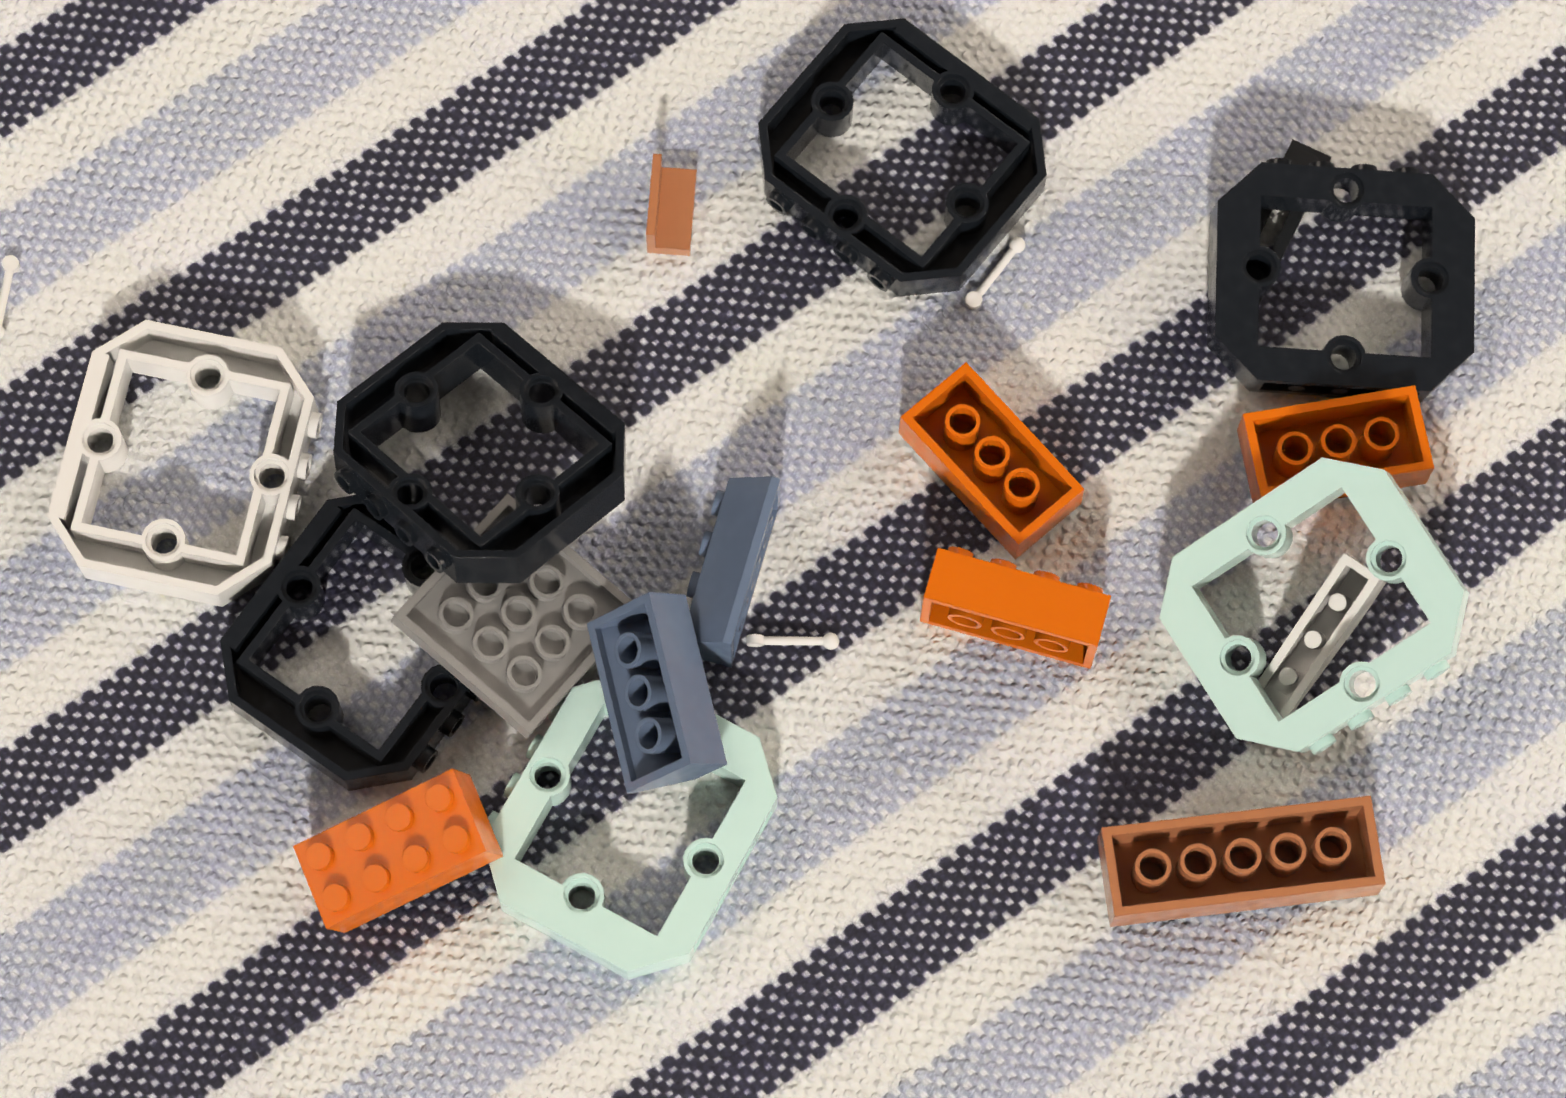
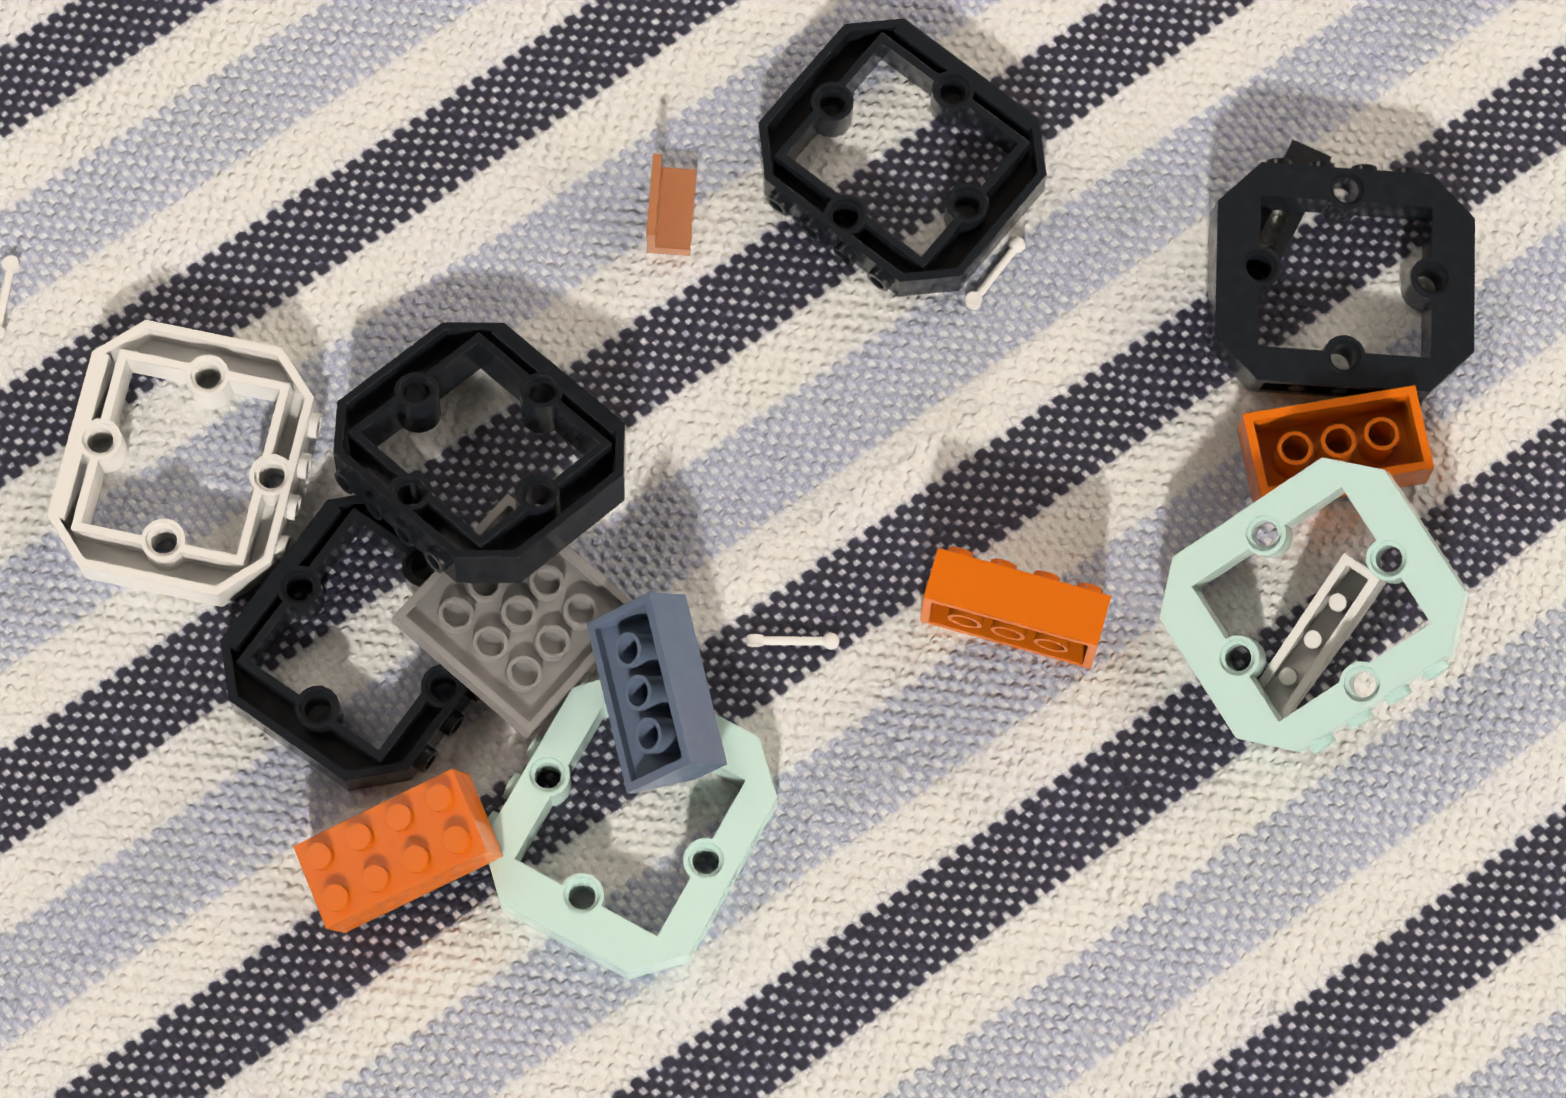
sand blue slope [686,476,780,668] -> none
orange brick [899,362,1085,560] -> none
nougat brick [1097,795,1386,927] -> none

